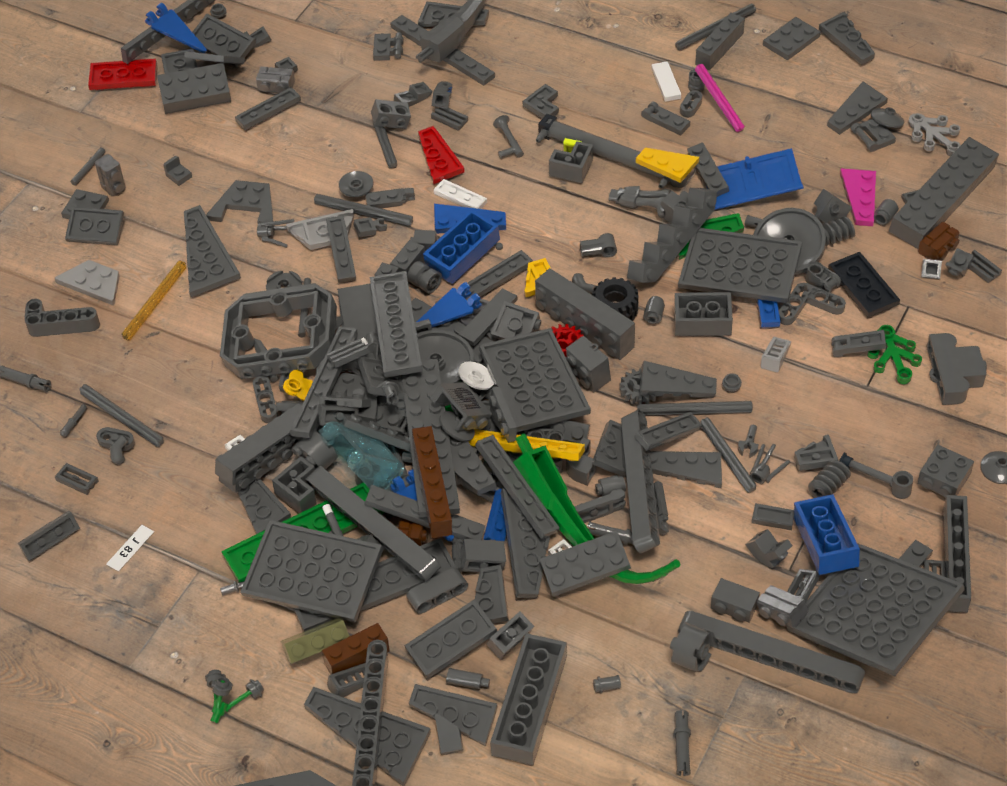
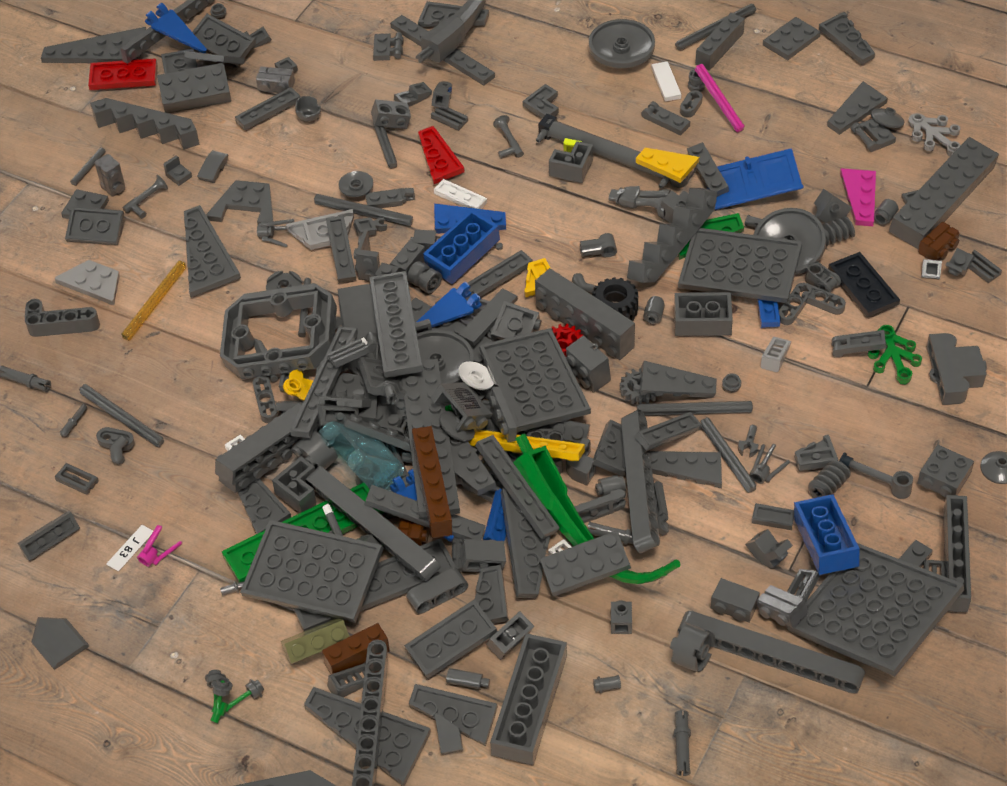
none -> dark grey tile [31,617,89,670]
none -> dark grey wing [41,27,146,64]
none -> dark grey brick [90,98,200,150]
none -> dark grey piece [122,175,168,219]
none -> dark pink plant [137,525,182,567]
none -> dark grey slope [197,150,229,183]
none -> dark grey hair [295,96,321,122]
none -> dark grey bracket [354,230,380,281]
none -> dark grey dish [589,19,655,68]
none -> dark grey brick [611,600,632,634]

